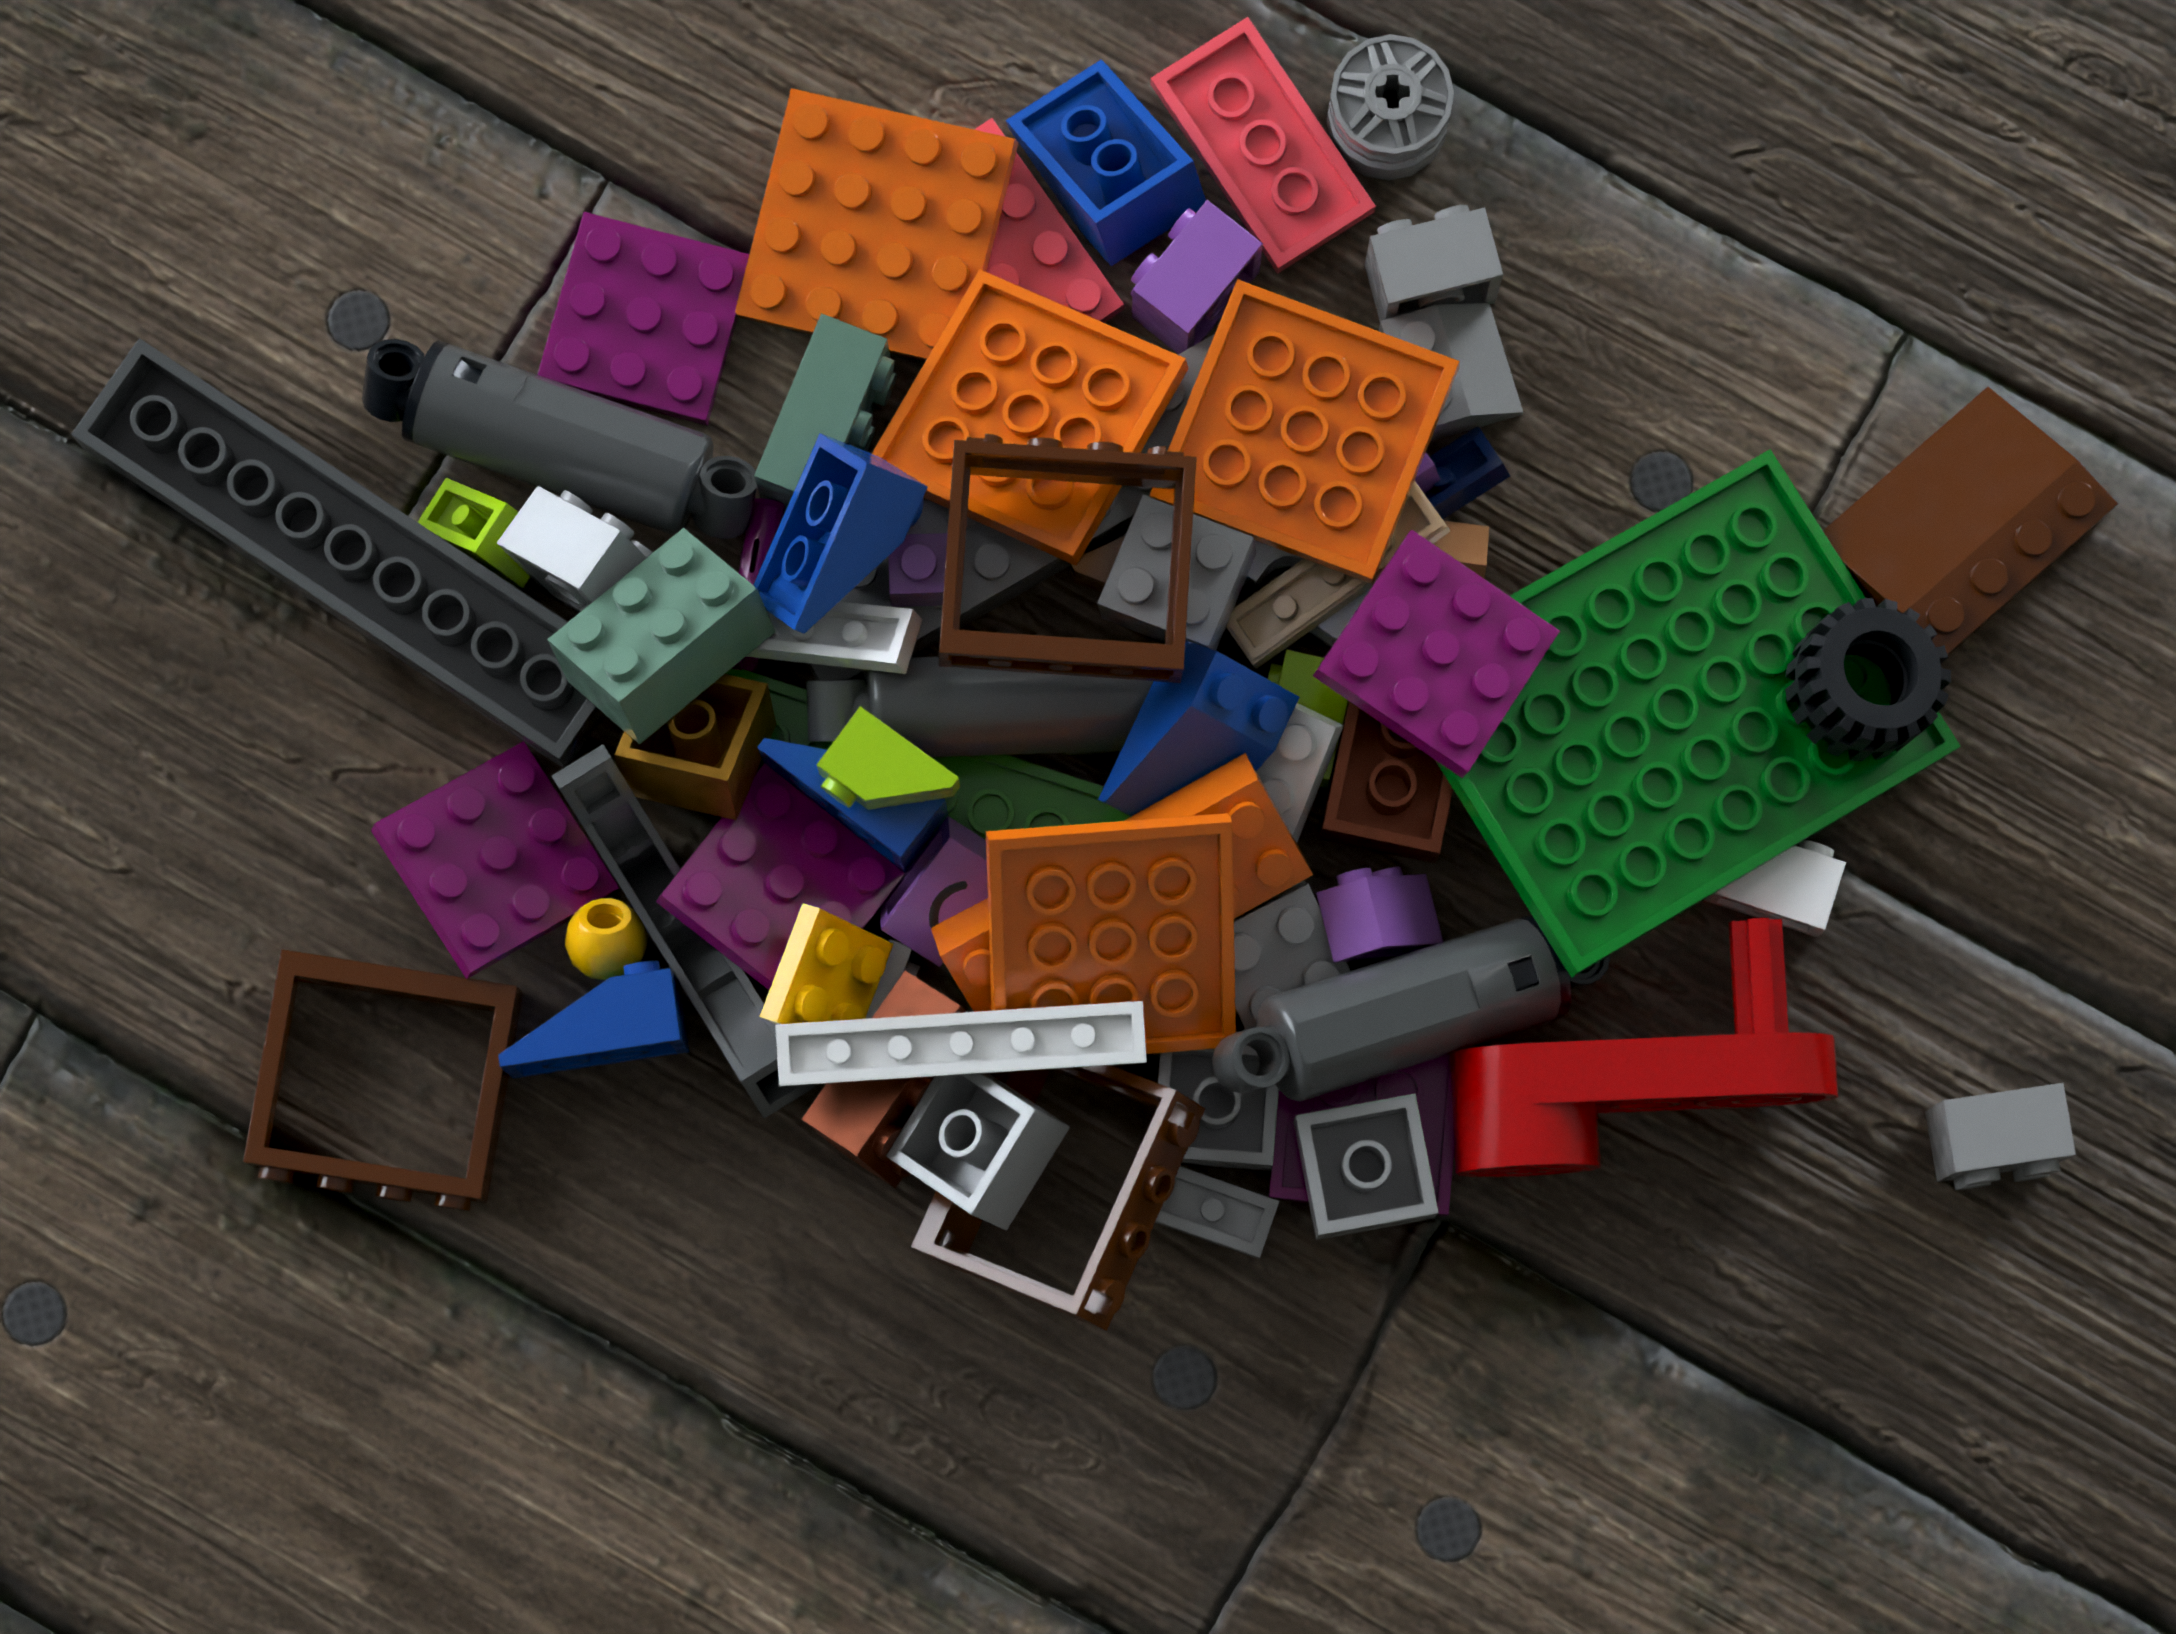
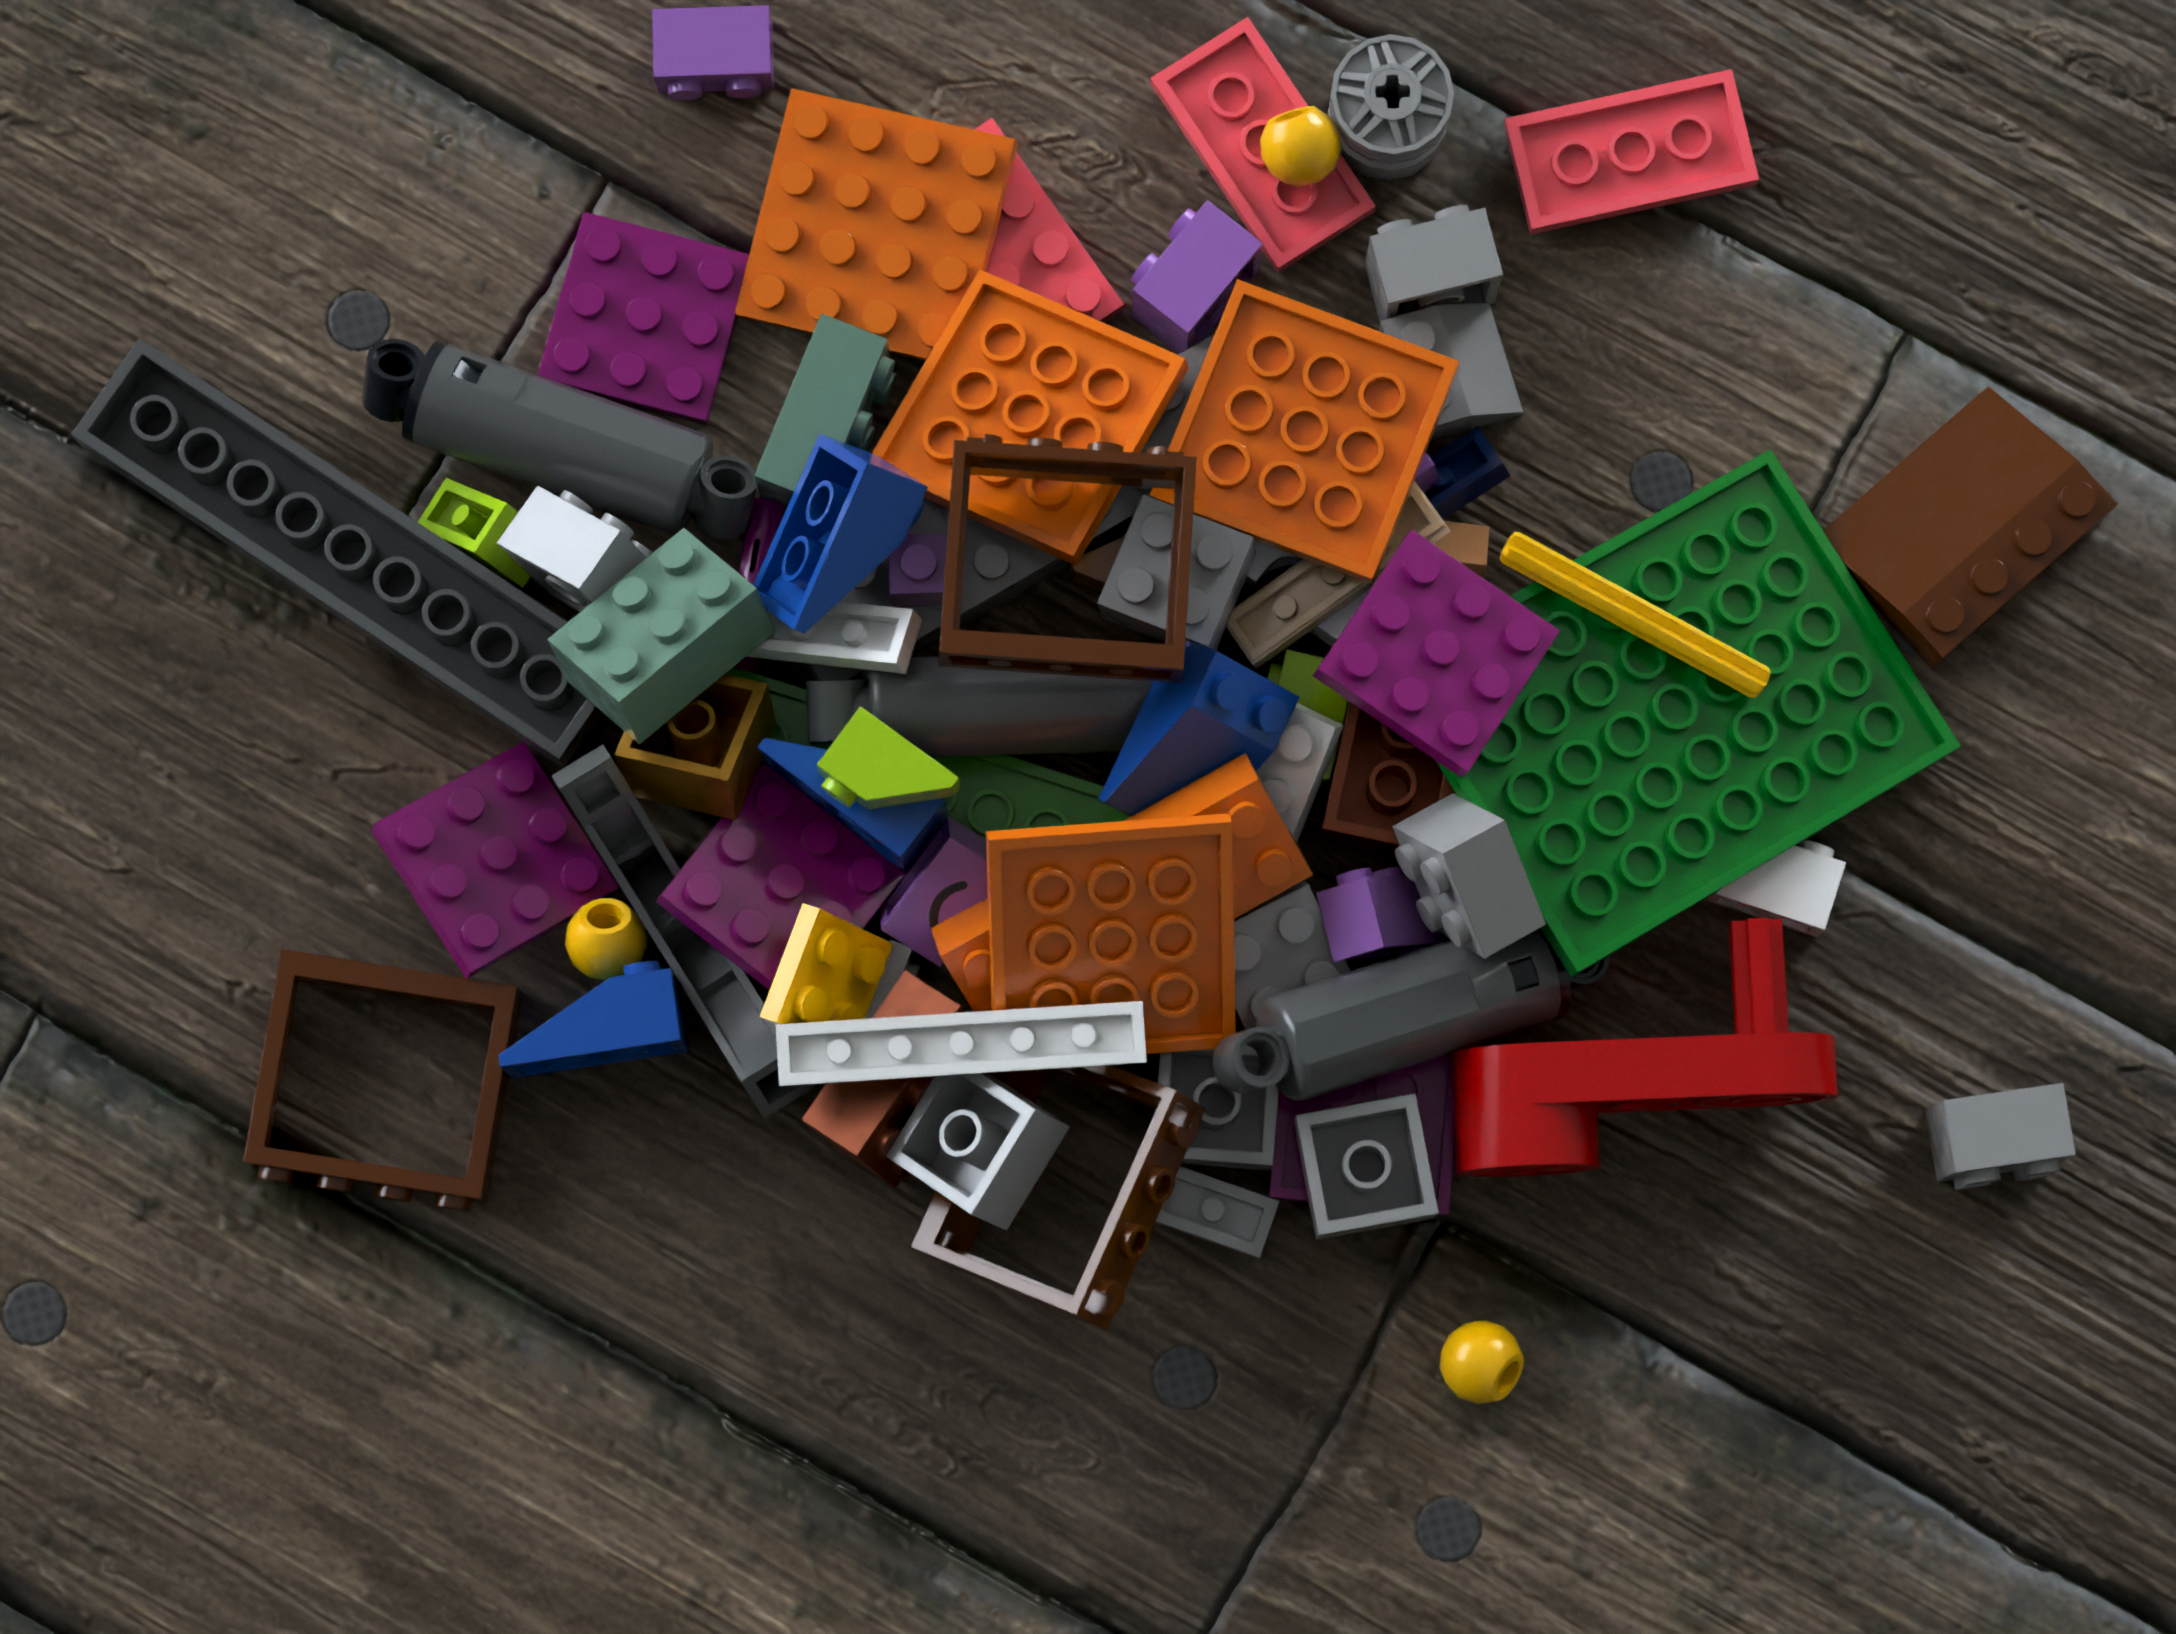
blue slope [1005,59,1206,266] -> none
black tyre [1785,598,1951,761] -> none
none -> medium lavender brick [652,5,774,100]
none -> yellow piece [1260,106,1342,187]
none -> light grey brick [1392,793,1546,959]
none -> yellow piece [1439,1320,1524,1404]
none -> yellow axle [1499,532,1771,698]
none -> coral plate [1503,69,1759,235]

